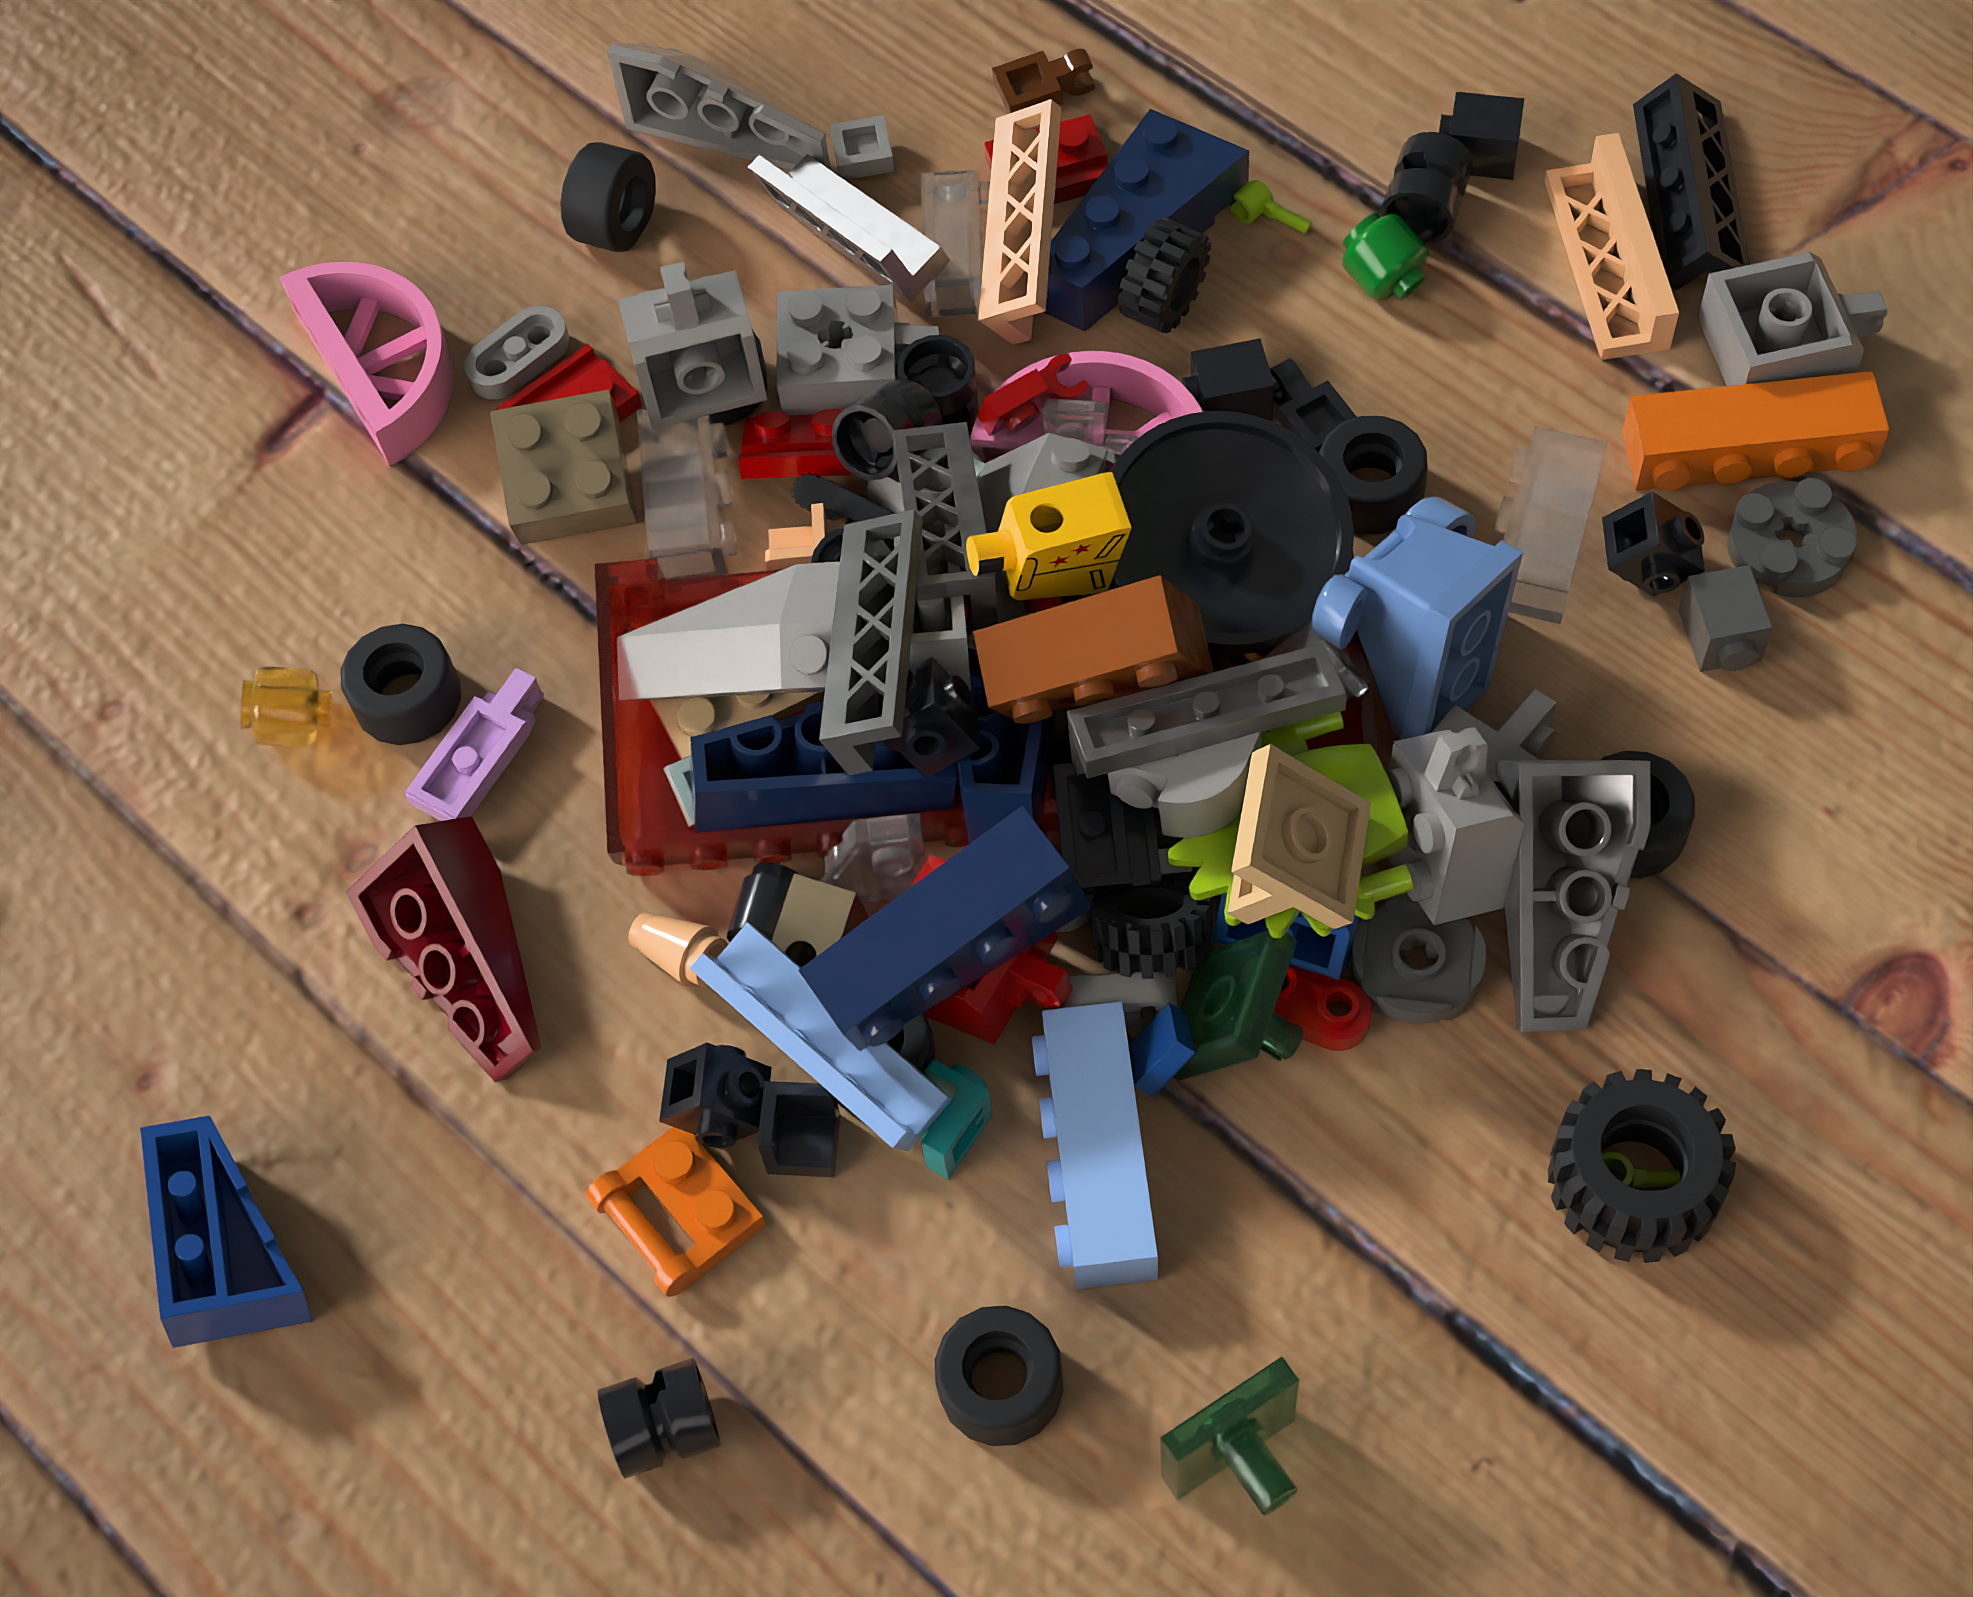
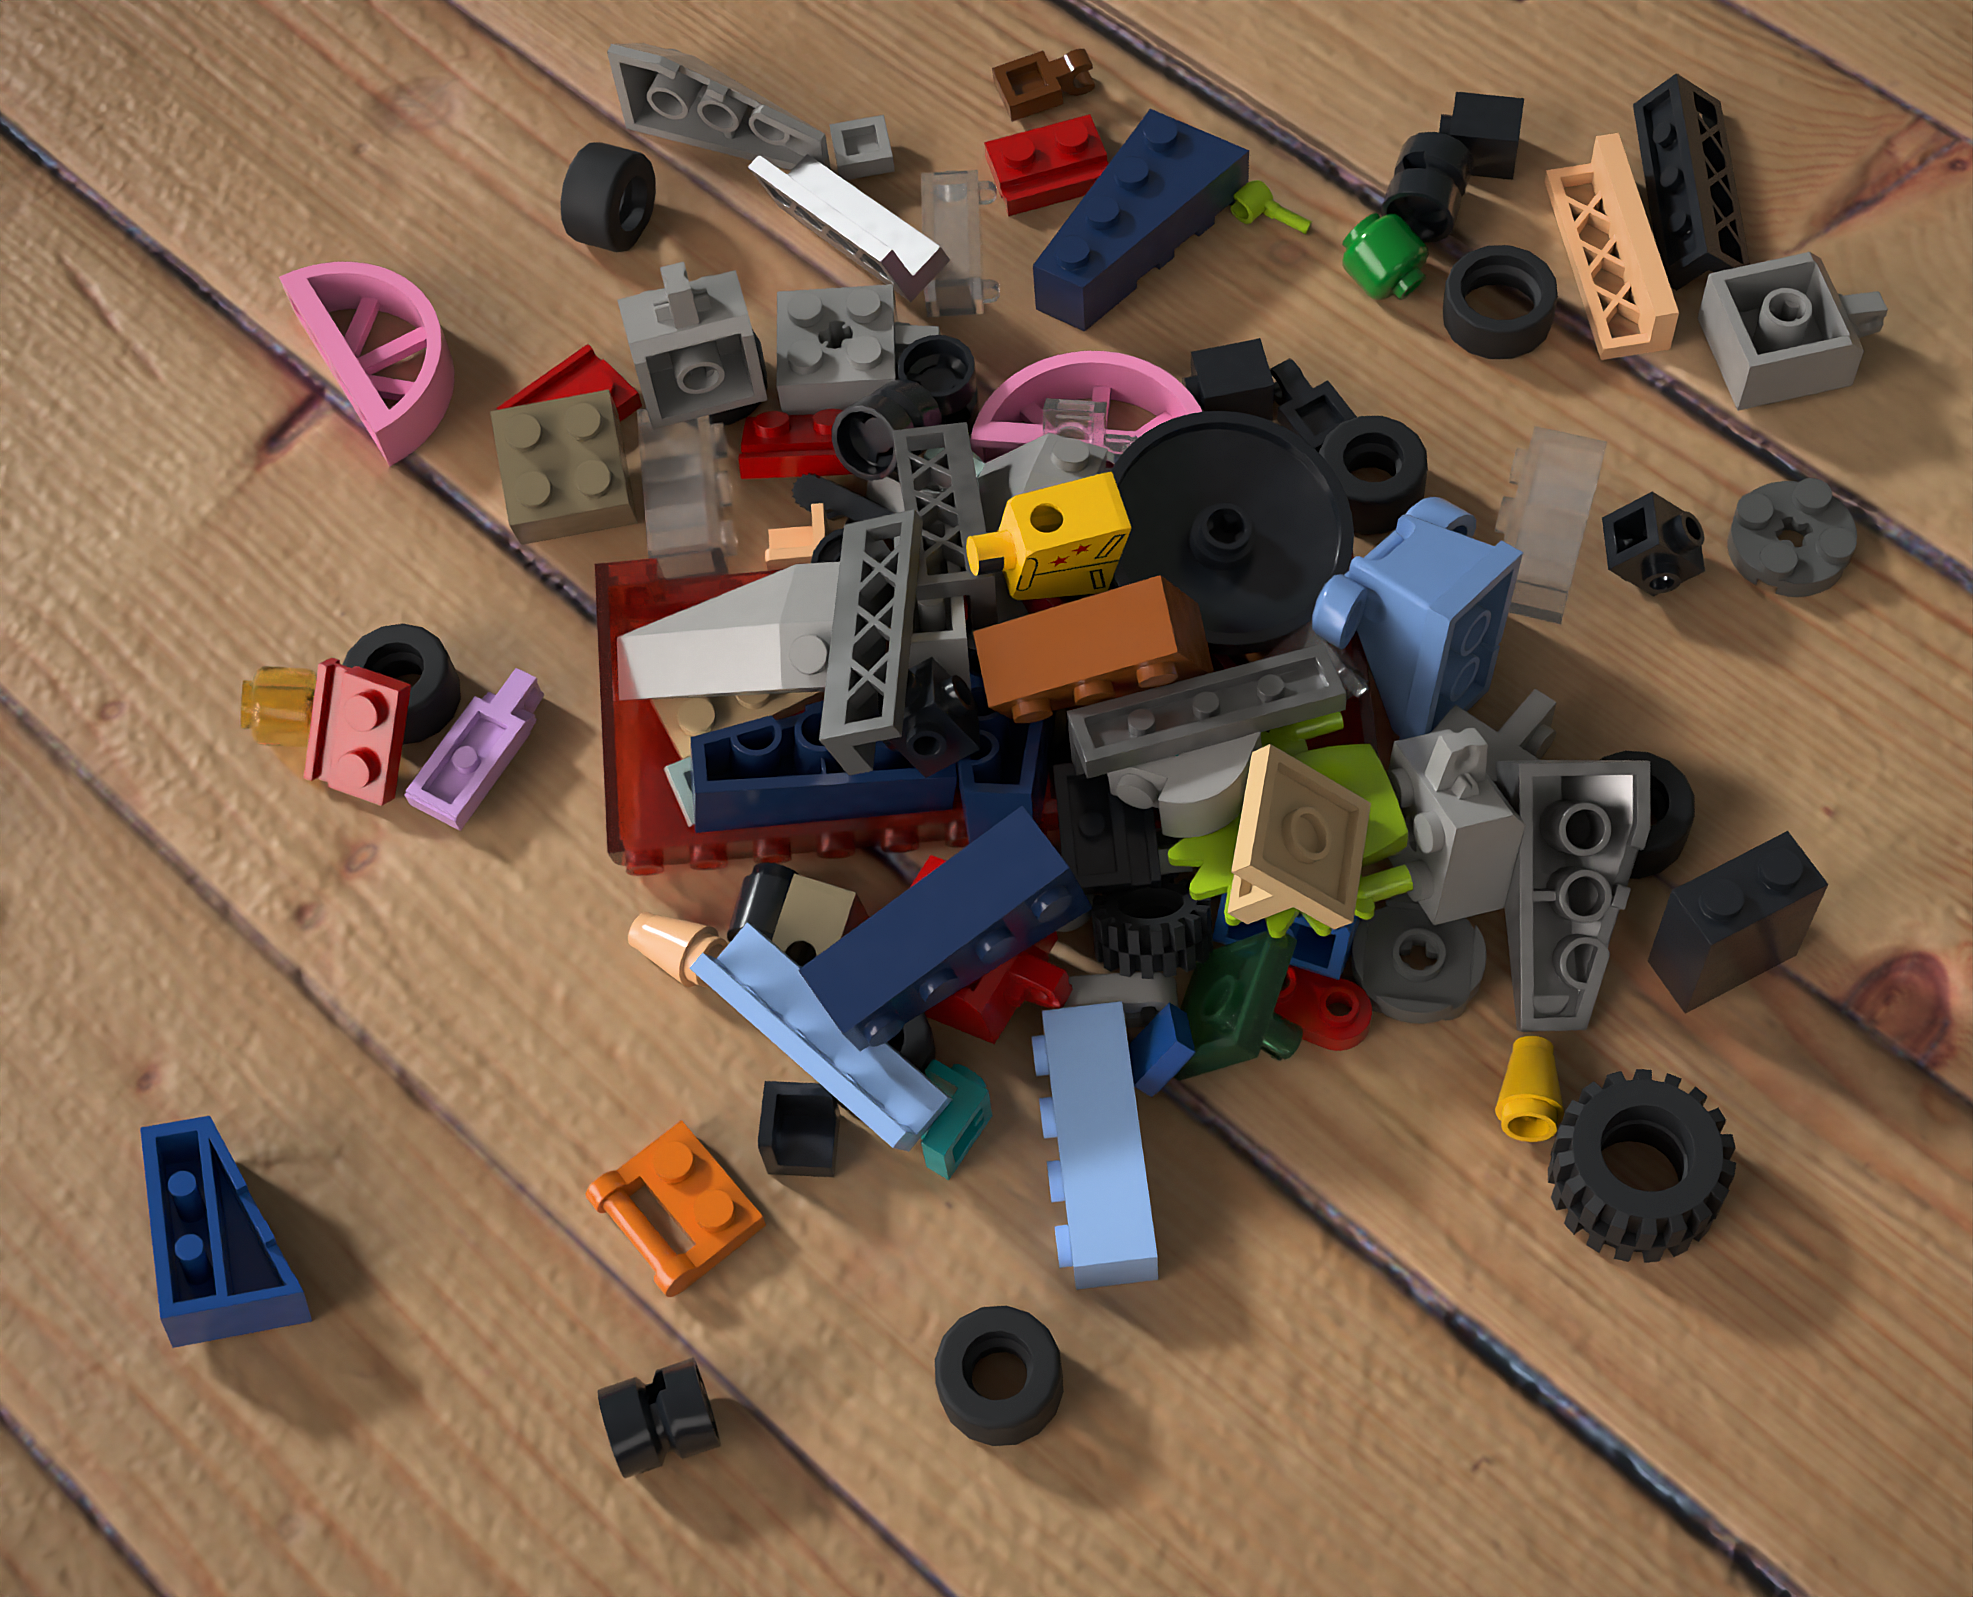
dark red wedge [346,816,542,1082] -> none
light grey plate [464,305,570,400] -> none
black brick [659,1042,772,1148] -> none
clear wing [810,813,927,904] -> none
red plate [977,353,1089,436] -> none
light nougat fence [978,99,1061,345] -> none
black tyre [1118,217,1211,334] -> none
clear green tile [1160,1356,1299,1516] -> none
lime hand [1602,1152,1681,1189] -> none
orange brick [1622,371,1890,491] -> none
dark grey brick [1678,565,1773,672] -> none
none -> plate [303,658,411,806]
none -> black tyre [1443,245,1558,359]
none -> yellow cone [1495,1036,1564,1142]
none -> black brick [1648,831,1829,1014]

